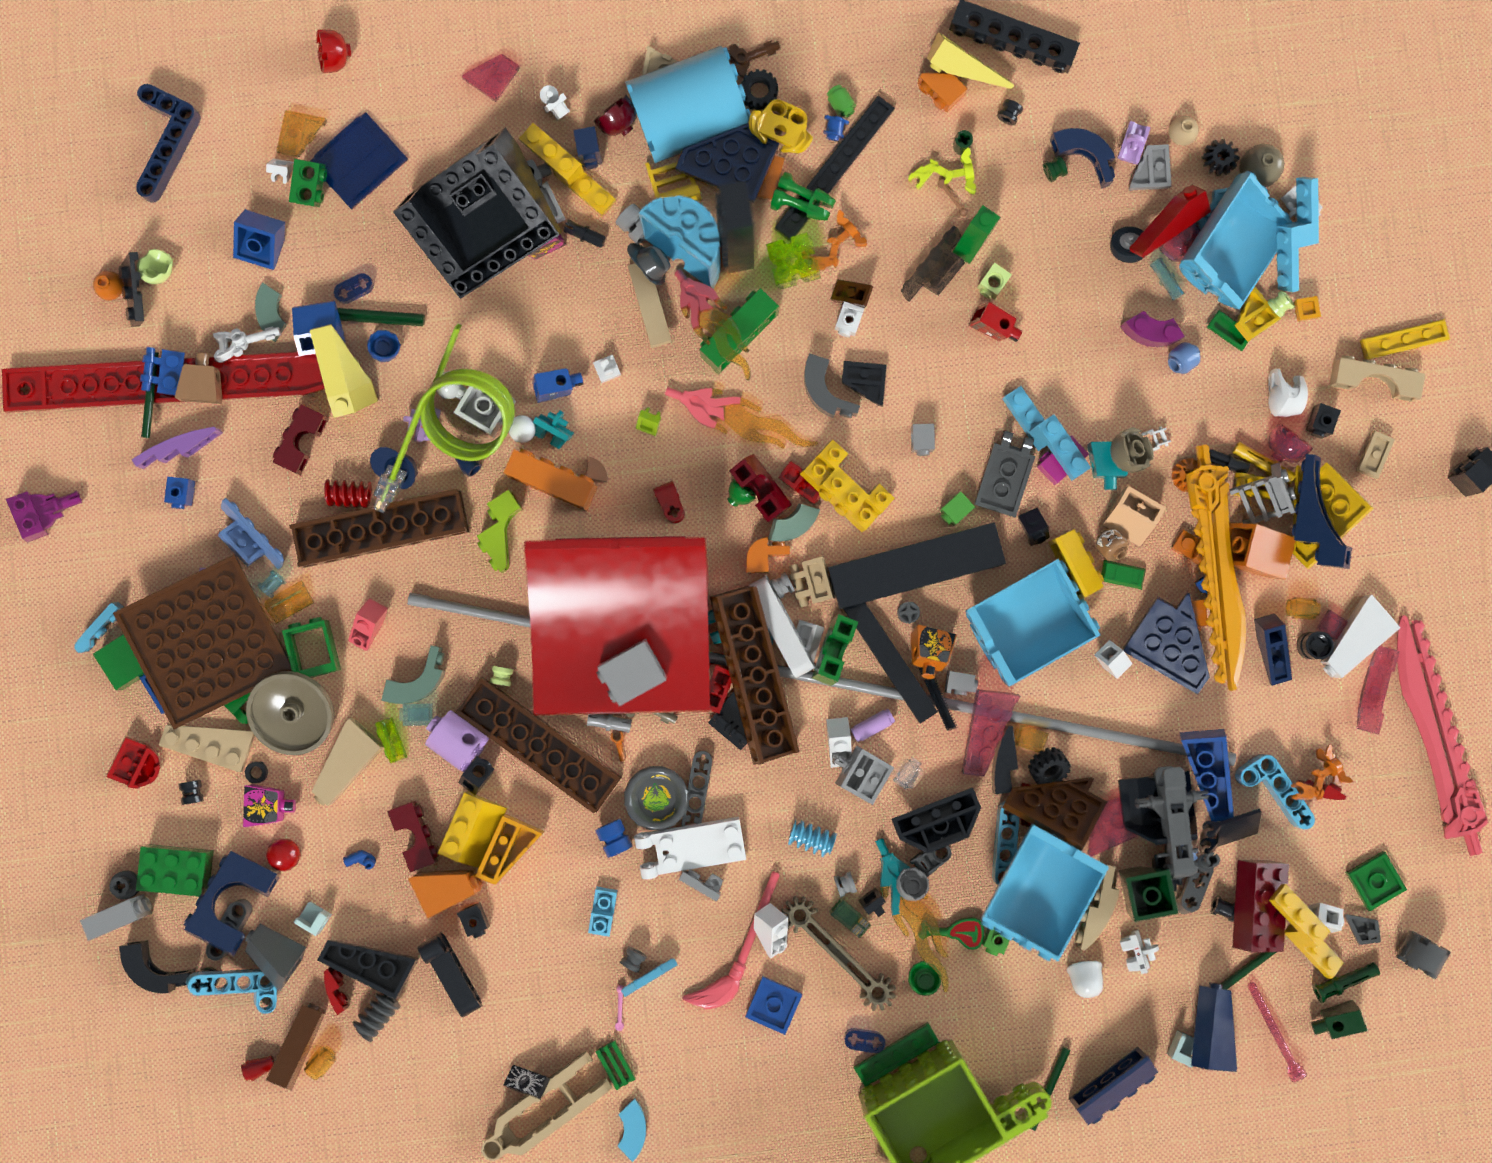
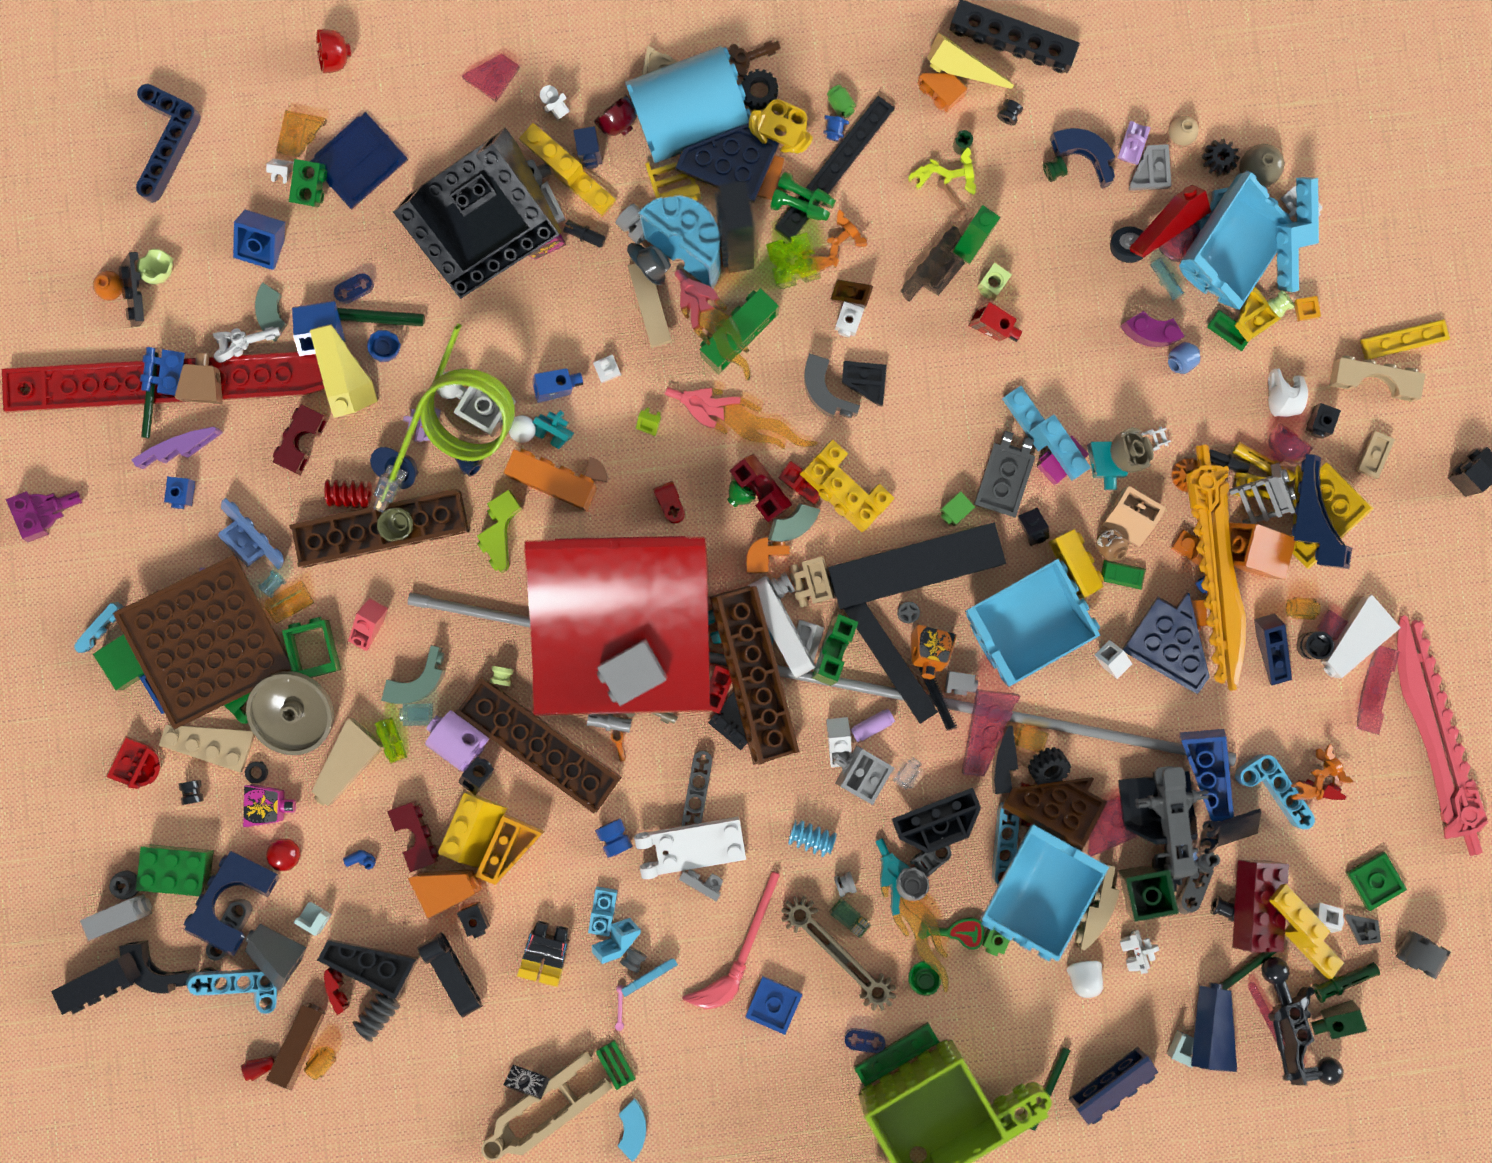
dark grey piece [624,766,688,830] -> none
white slope [754,903,788,958] -> none
black tile [858,887,886,917] -> none
light grey brick [911,424,935,456] -> none
none -> black brick [51,952,142,1015]
none -> olive hair [377,508,413,542]
none -> black hips [517,921,570,987]
none -> medium azure slope [591,918,641,964]
none -> black piece [1261,957,1344,1086]

